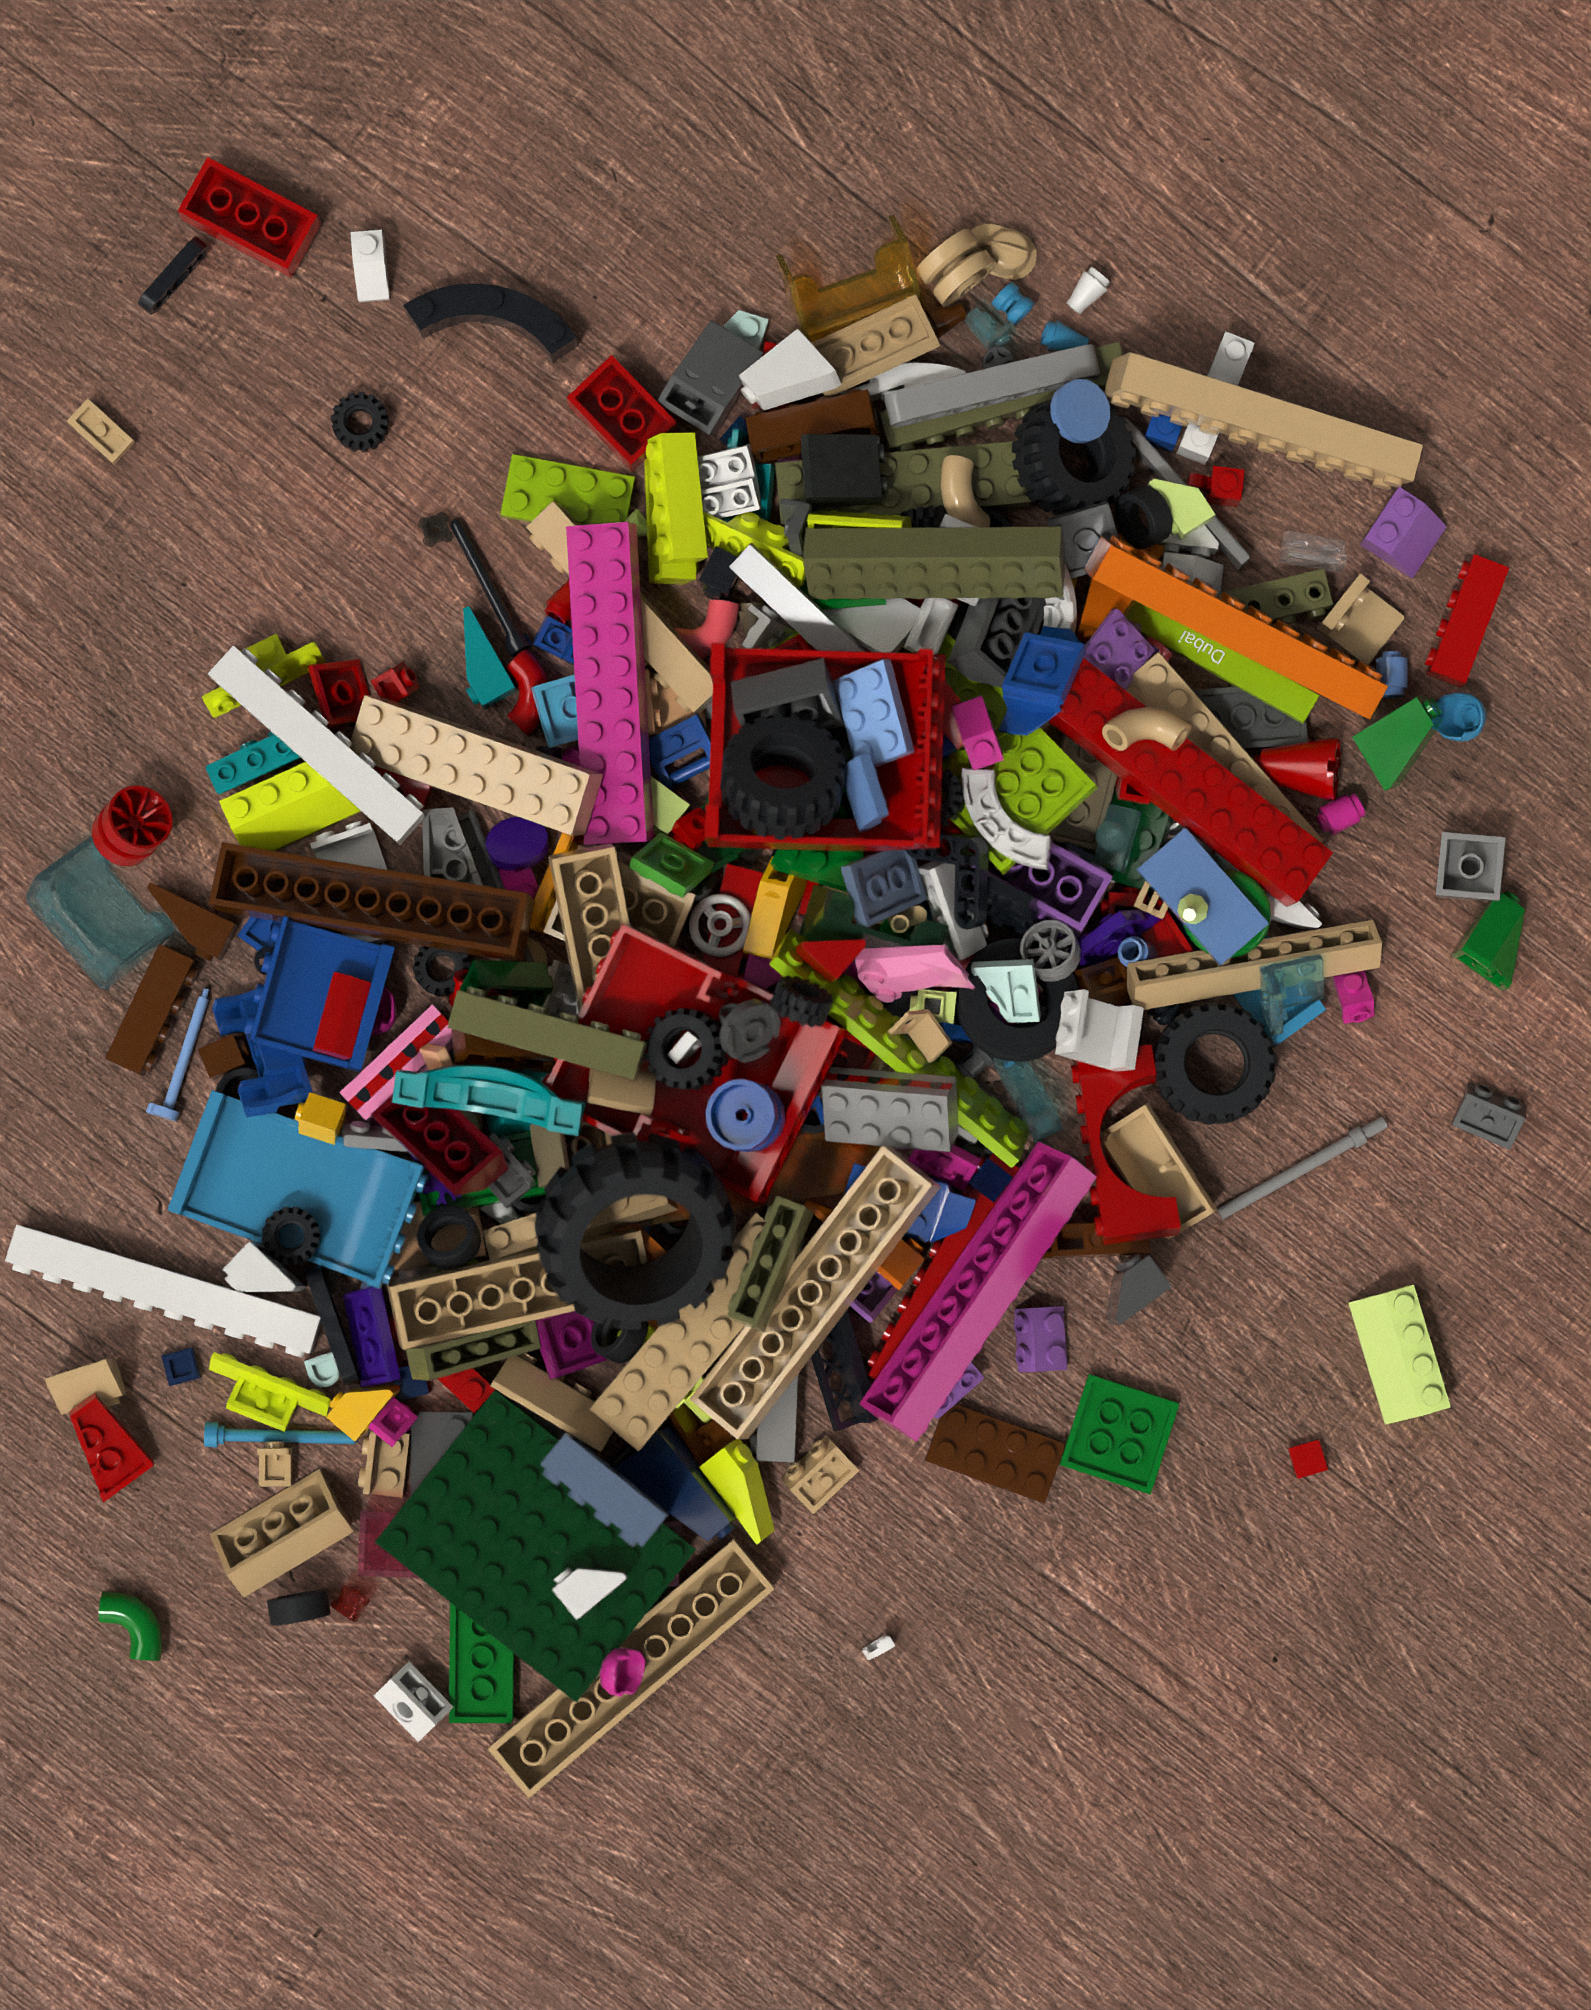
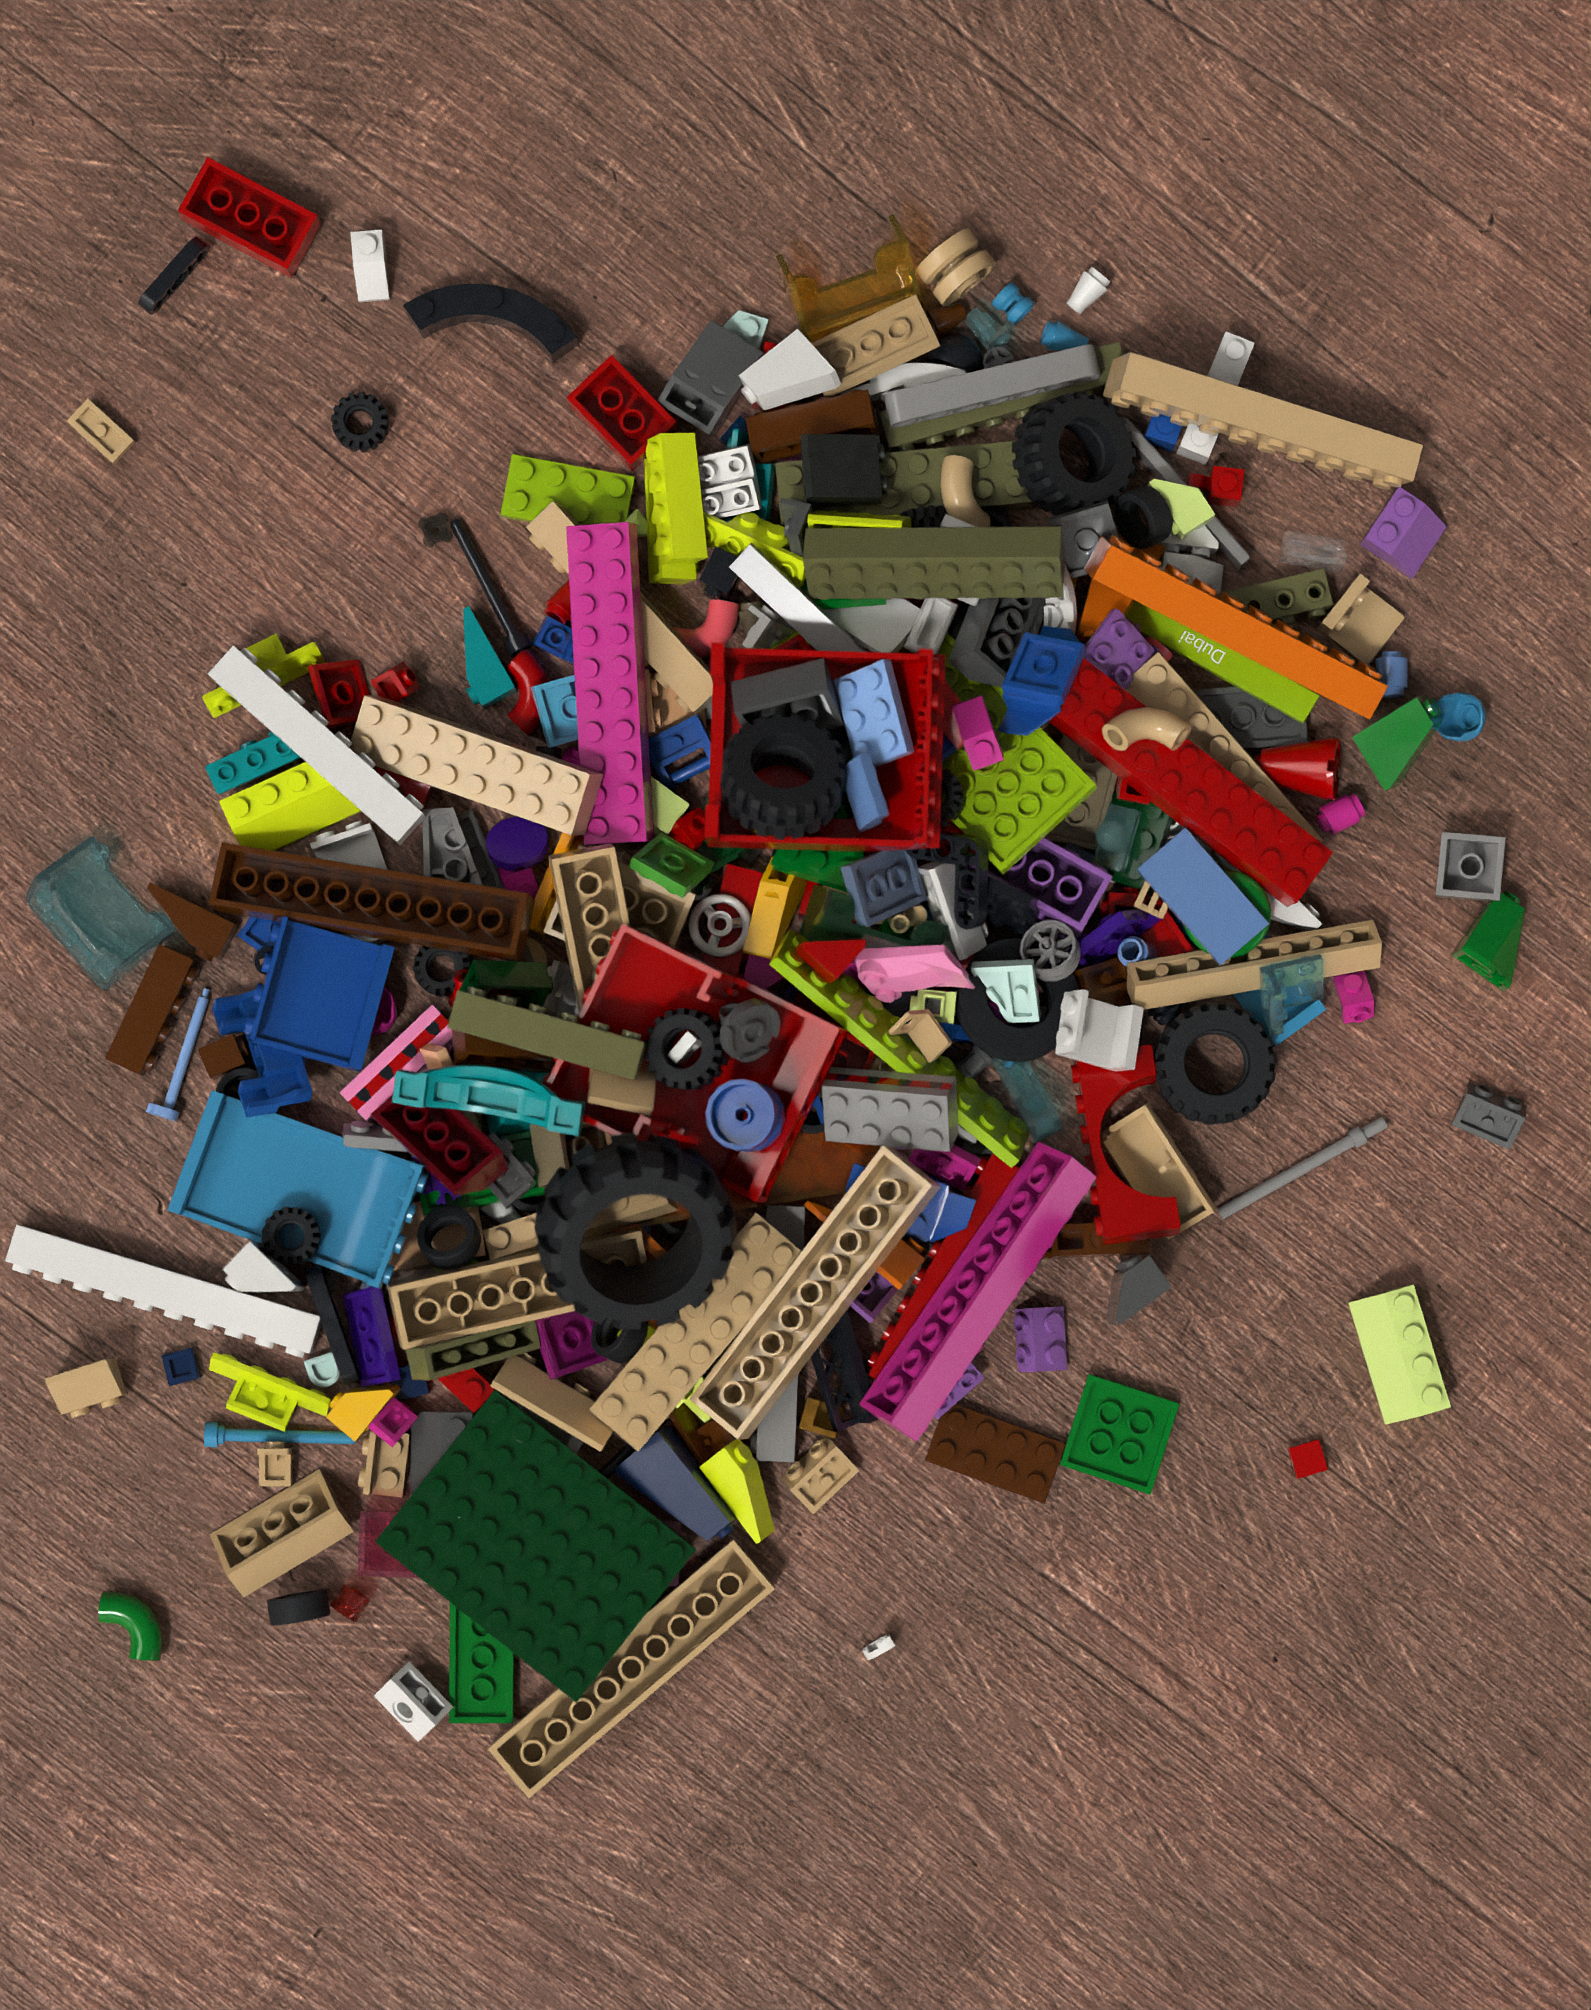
red wing [69,1393,154,1503] -> none
red wheel [92,786,173,866] -> none
yellow brick [295,1093,346,1145] -> none
red piece [313,972,371,1060] -> none
sand blue slope [540,1433,669,1547] -> none
white slope [552,1567,628,1620] -> none
dark pink hair [600,1647,645,1697] -> none
olive brick [727,1196,813,1333] -> none
black tyre [770,976,834,1027] -> none
white tile [962,768,1051,870] -> none
clear blue tile [968,1158,1013,1203] -> none
tan piece [971,224,1037,280] -> none
medium blue tile [1050,379,1110,443] -> none
yellowish green rock [1177,894,1208,924] -> none
red brick [1424,554,1510,688] -> none
none -> pearl gold panel [798,1397,843,1439]
none -> black helmet [927,333,983,373]

